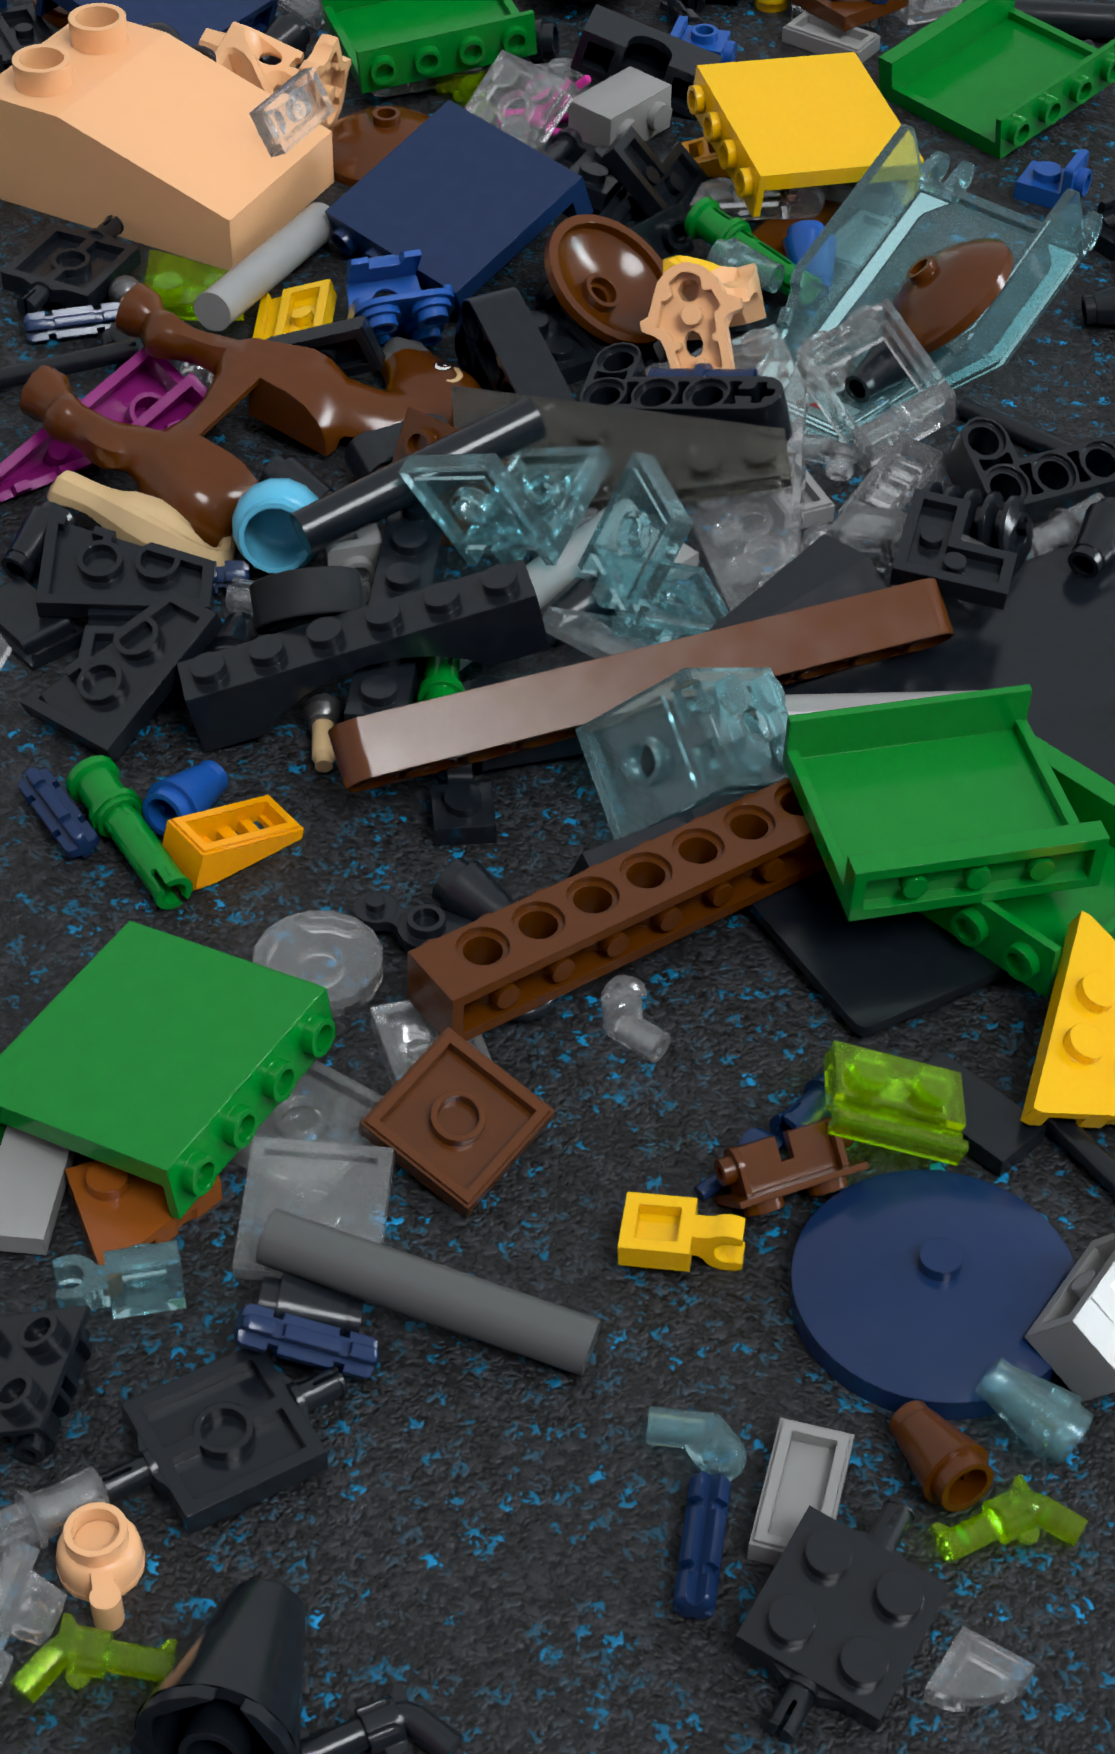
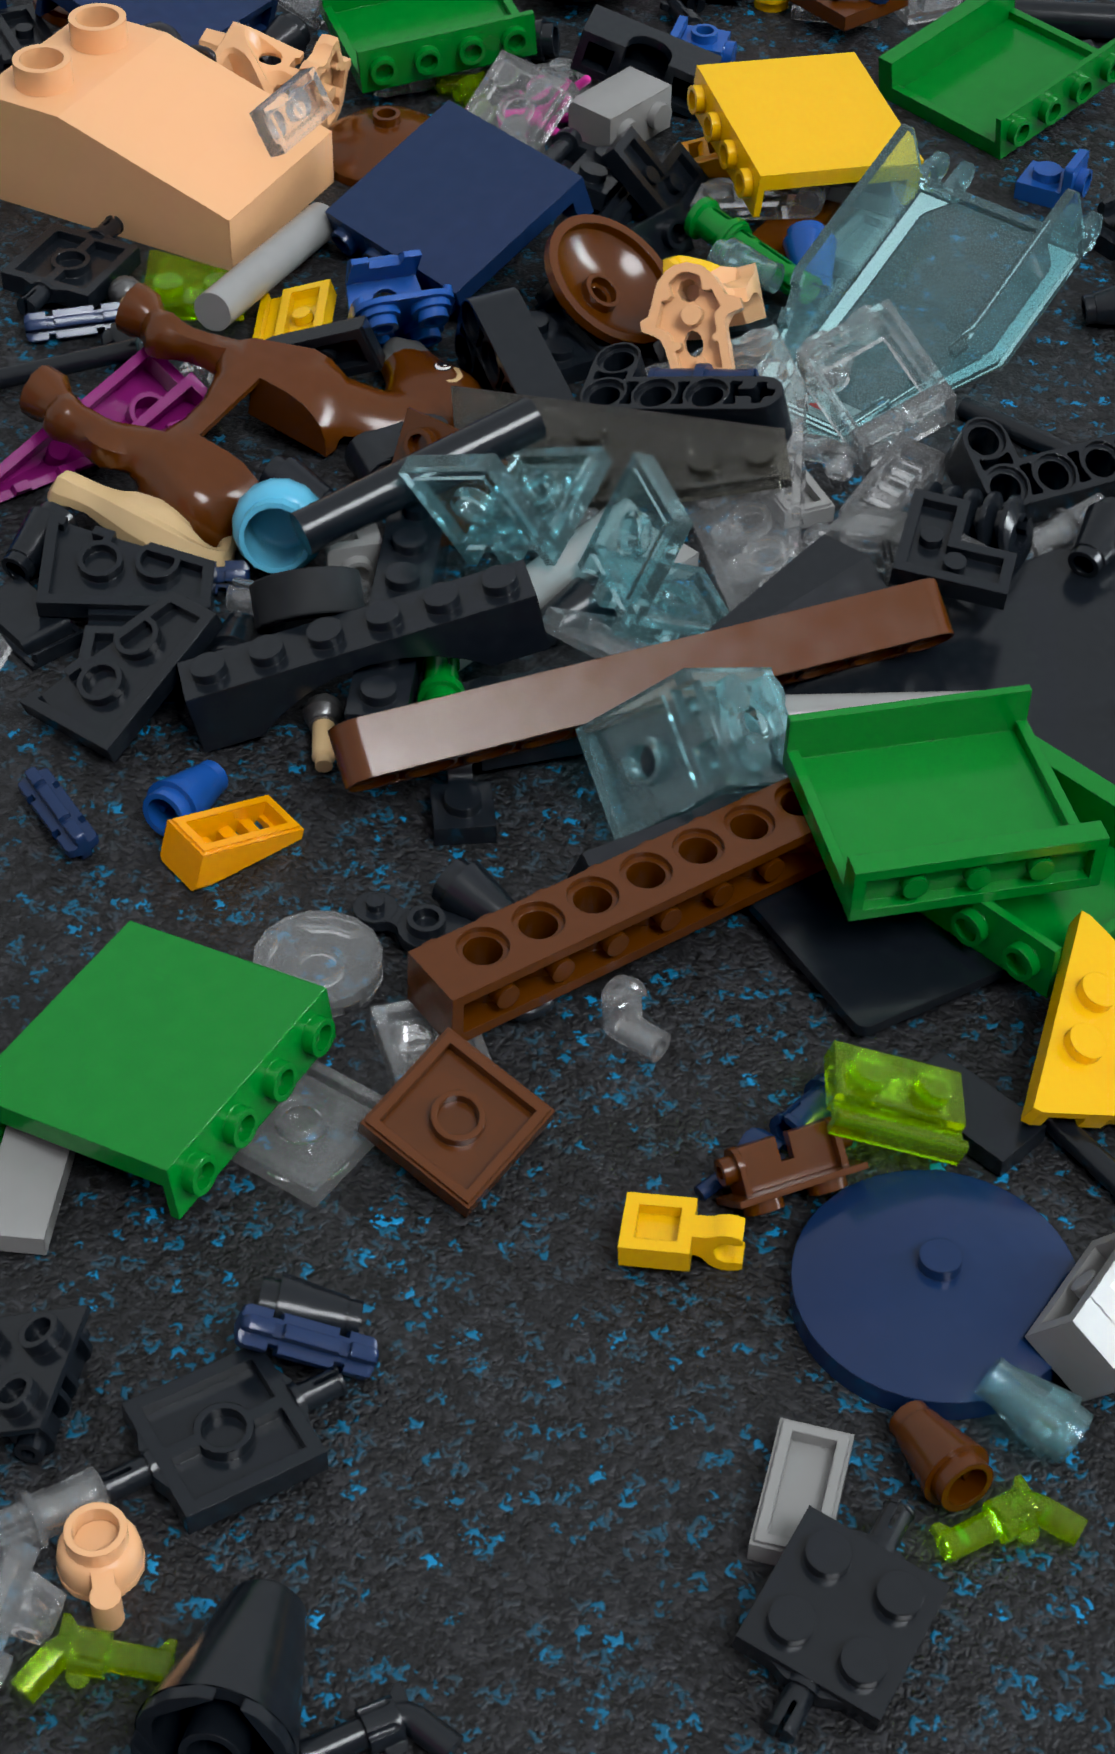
clear light blue plate [53,1240,186,1320] -> none
green pin [65,755,193,910] -> none
dark orange wing [65,1160,223,1288] -> none
clear tile [232,1136,395,1280] -> none
dark grey piece [256,1208,601,1376] -> none
clear light blue arm [646,1406,747,1481] -> none
dark blue axle [673,1471,731,1620] -> none
light grey tile [781,10,881,63] -> none
black cone [845,334,918,403] -> none
reddish brown dish [883,238,1014,358] -> none
clear tile [923,1626,1036,1712] -> none

